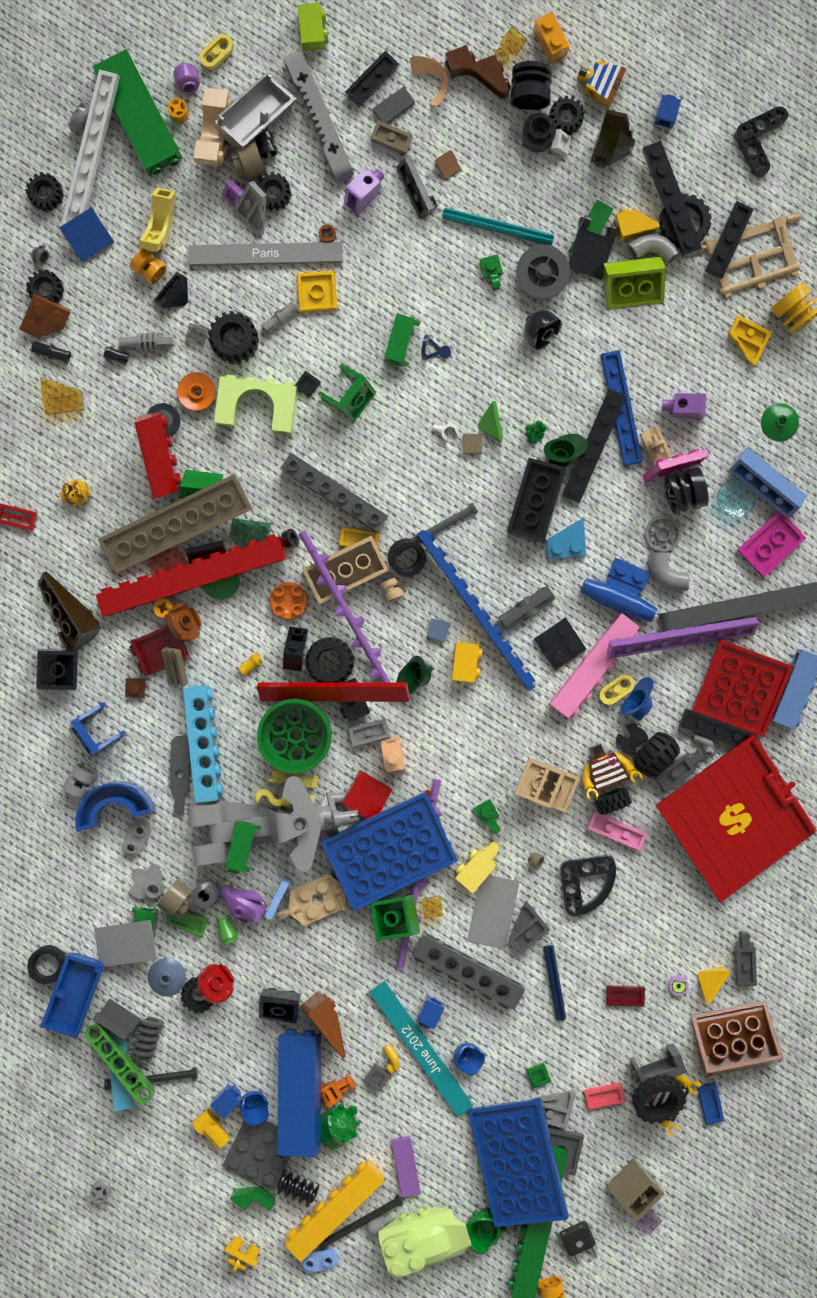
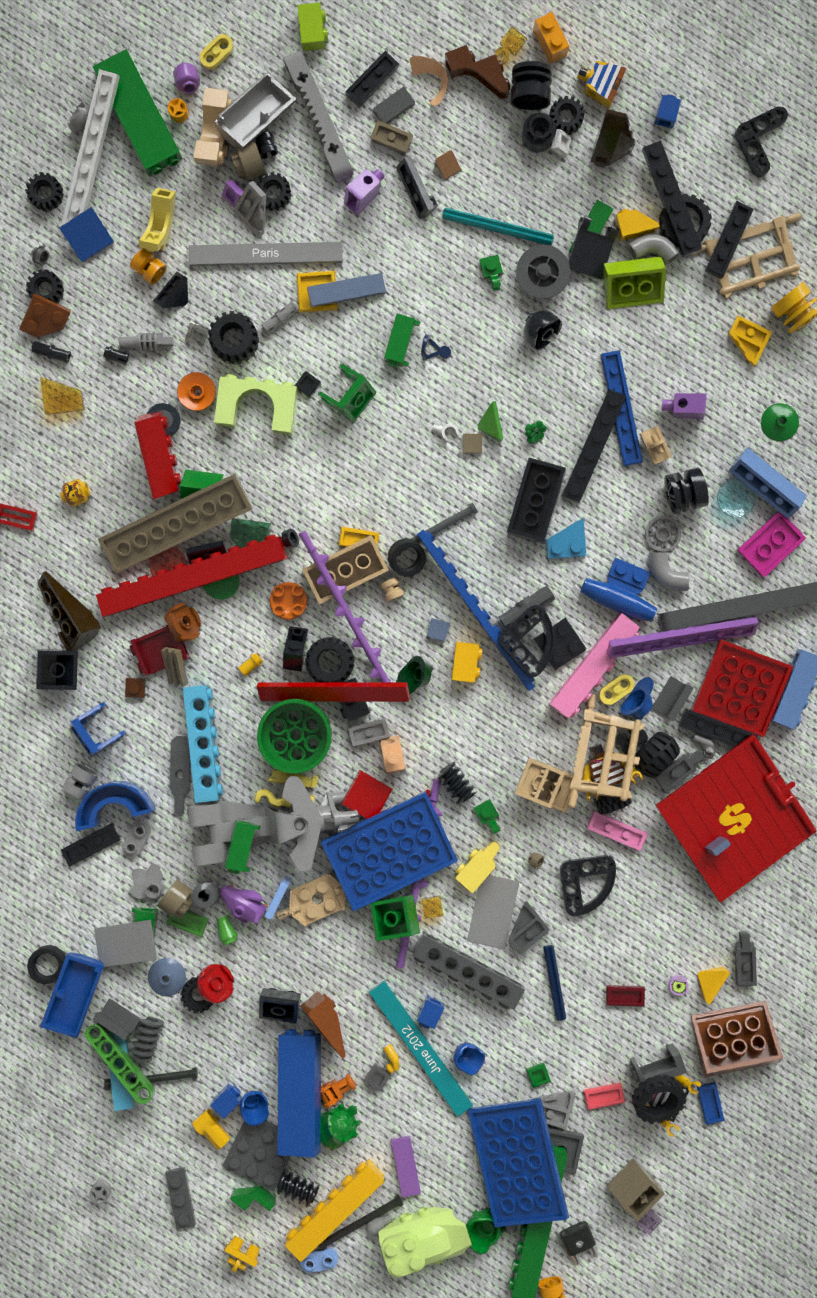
light orange wheel [153,598,174,617] -> none
dark grey brick [280,453,388,533] -> none
dark orange bush [319,224,336,242] -> none
dark green piece [543,433,588,467] -> none
dark pink wing [642,449,710,483] -> none
none -> black tile [61,823,121,867]
none -> dark grey plate [165,1167,196,1229]
none -> sand blue tile [307,273,386,307]
none -> black piece [437,761,477,804]
none -> black beam [497,605,555,677]
none -> tan piece [568,694,645,809]
none -> dark grey panel [652,676,694,721]
none -> sand blue tile [705,836,731,856]

